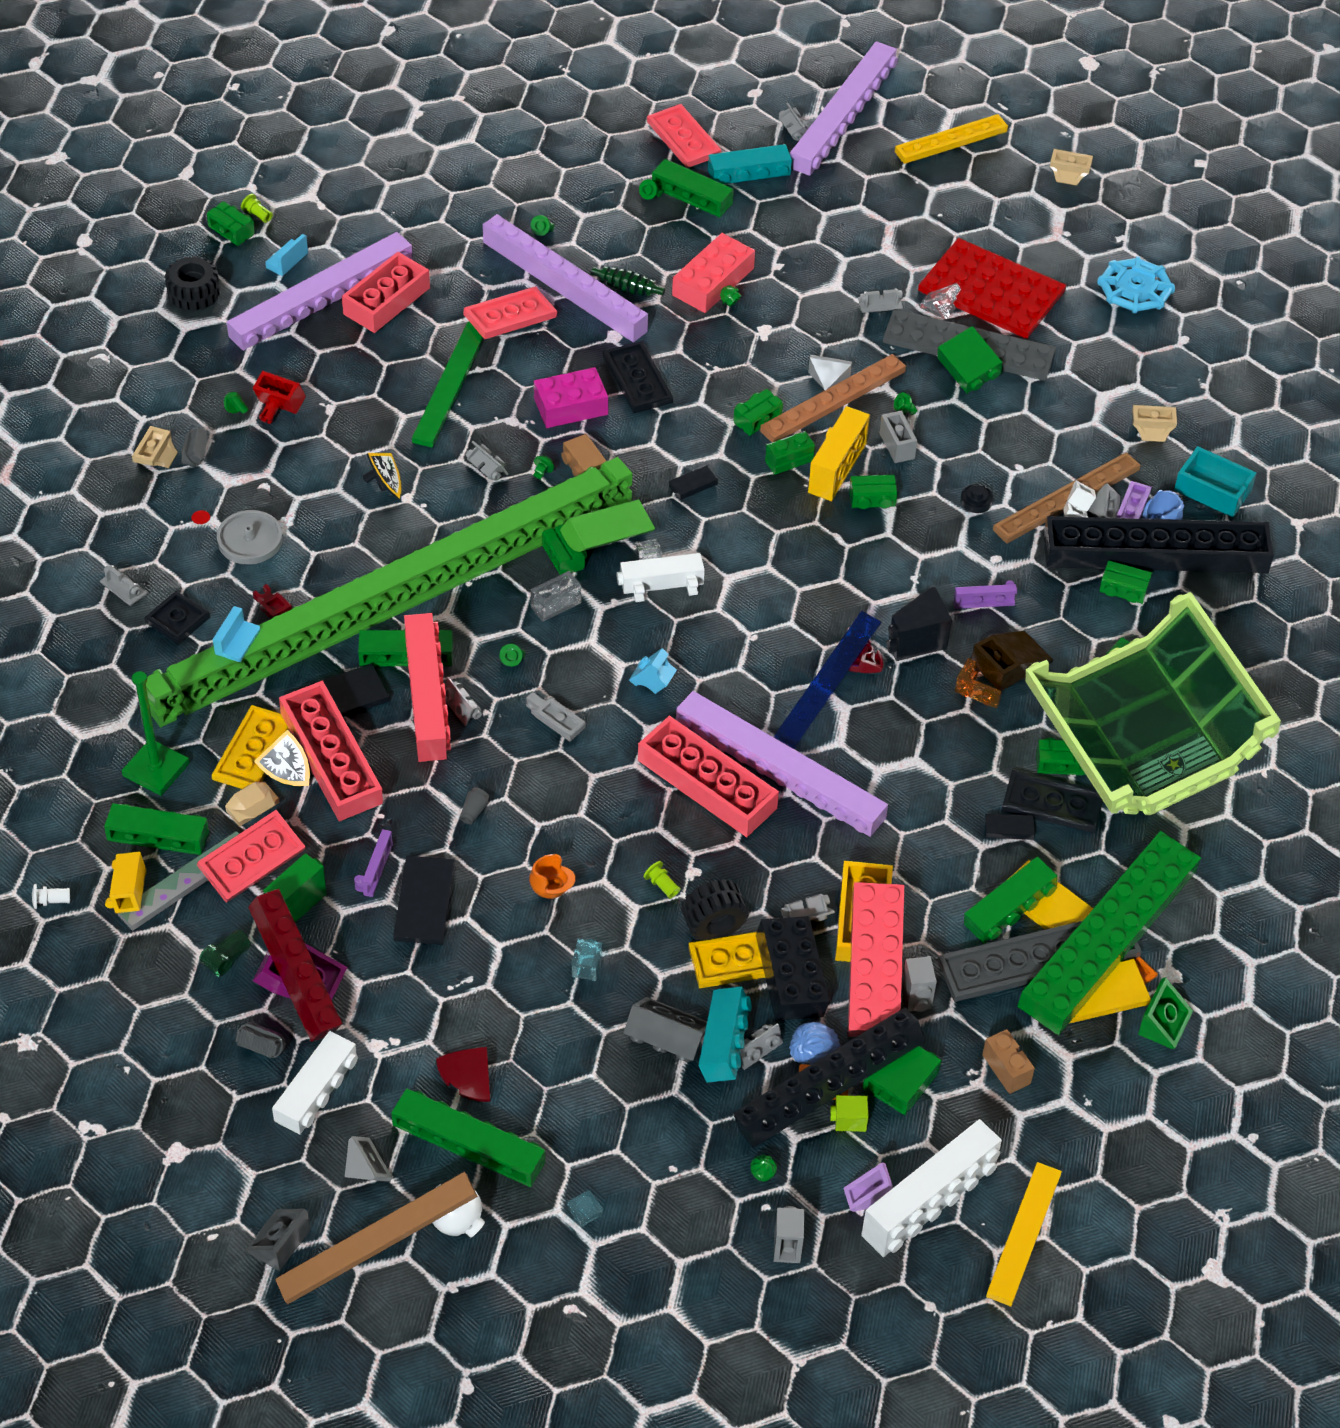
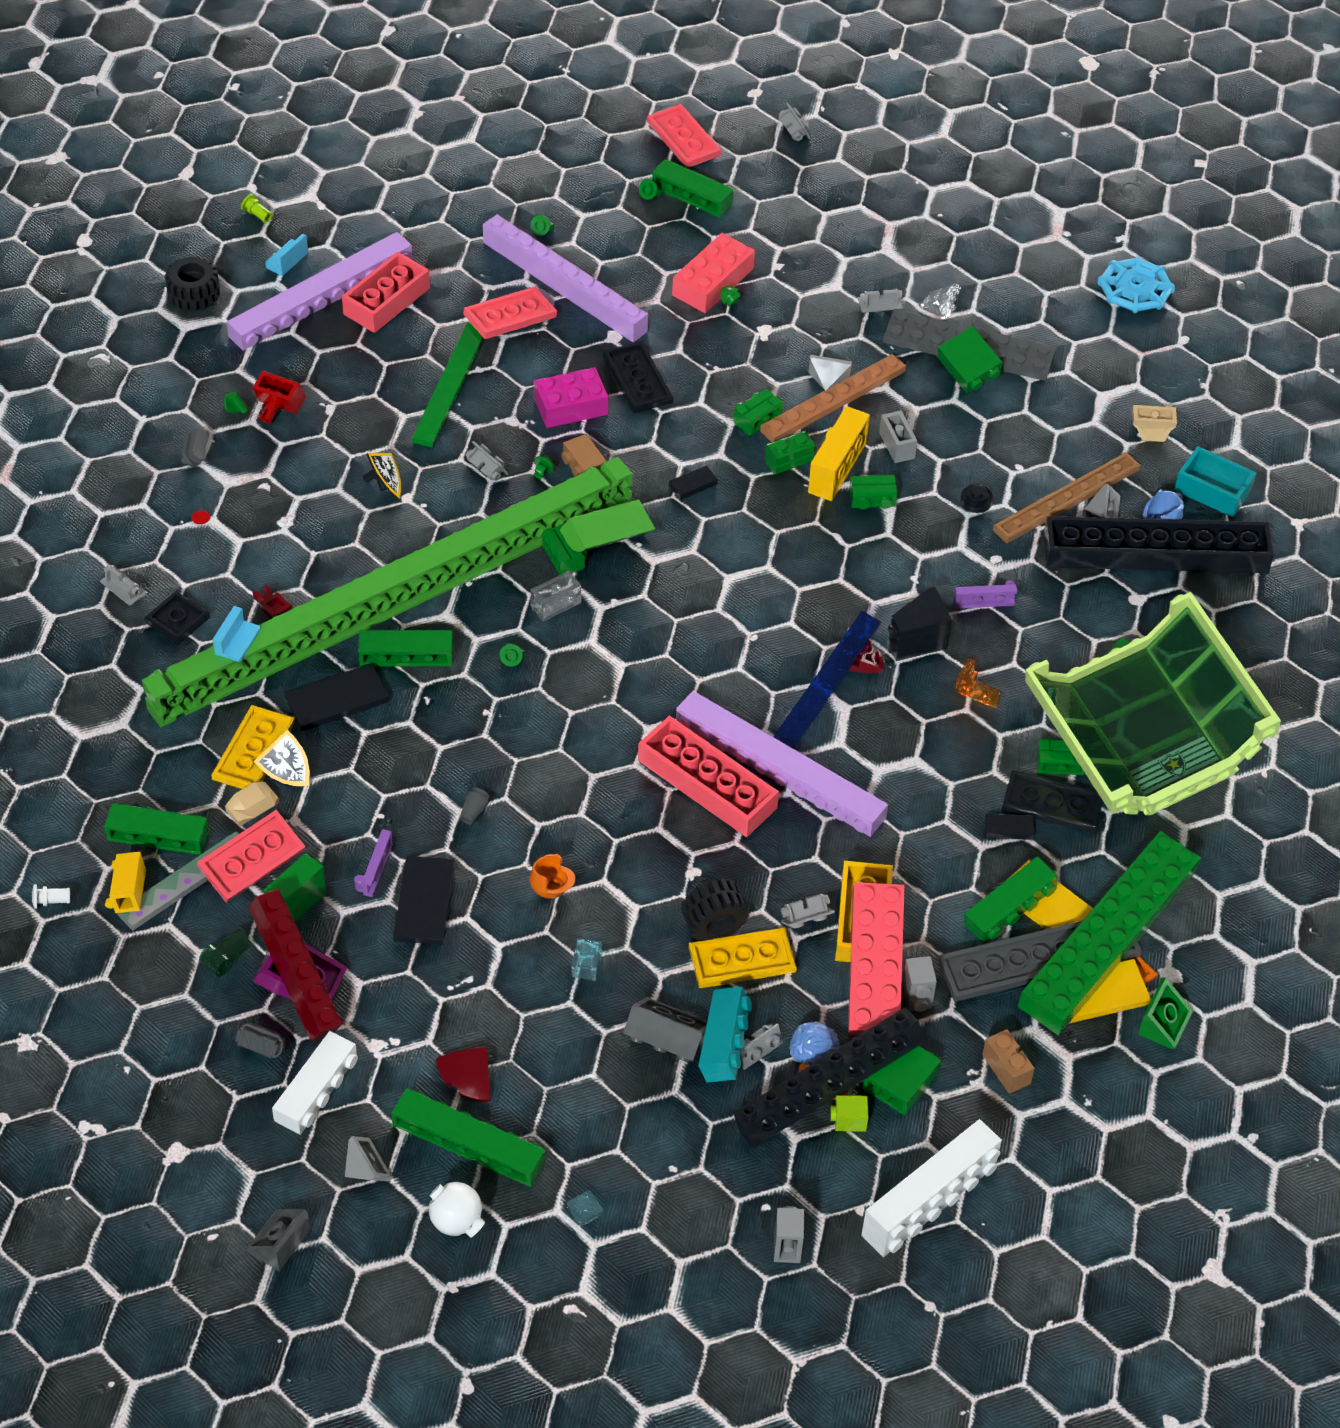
green tile [121,671,190,796] -> none
tan slope [132,426,178,468] -> none
green brick [207,201,255,246] -> none
light grey piece [217,510,283,565] -> none
medium nougat tile [275,1172,478,1304] -> none
coral brick [279,681,383,821] -> none
coral brick [404,613,451,762] -> none
light grey hinge [445,678,482,726] -> none
light grey hinge [526,692,586,741] -> none
dark green piece [591,266,665,297] -> none
white brick [617,553,704,602] -> none
medium azure brick [629,648,677,694] -> none
clear slope [634,539,662,560] -> none
lime pin [643,861,681,899] -> none
teal brick [708,144,792,184] -> none
green plate [750,1155,777,1181] -> none
black brick [756,916,830,1021] -> none
lavender brick [790,41,898,176] -> none
lavender slope [844,1162,893,1212] -> none
green plate [894,392,917,415] -> none
yellow plate [895,114,1008,164] -> none
red plate [918,238,1066,339] -> none
dark brown slope [971,631,1053,692] -> none
yellow tile [986,1162,1062,1307] -> none
tan slope [1050,149,1093,185] -> none
white slope [1063,480,1096,517] -> none
green brick [1099,561,1152,604] -> none
medium lavender hinge [1116,481,1152,519] -> none

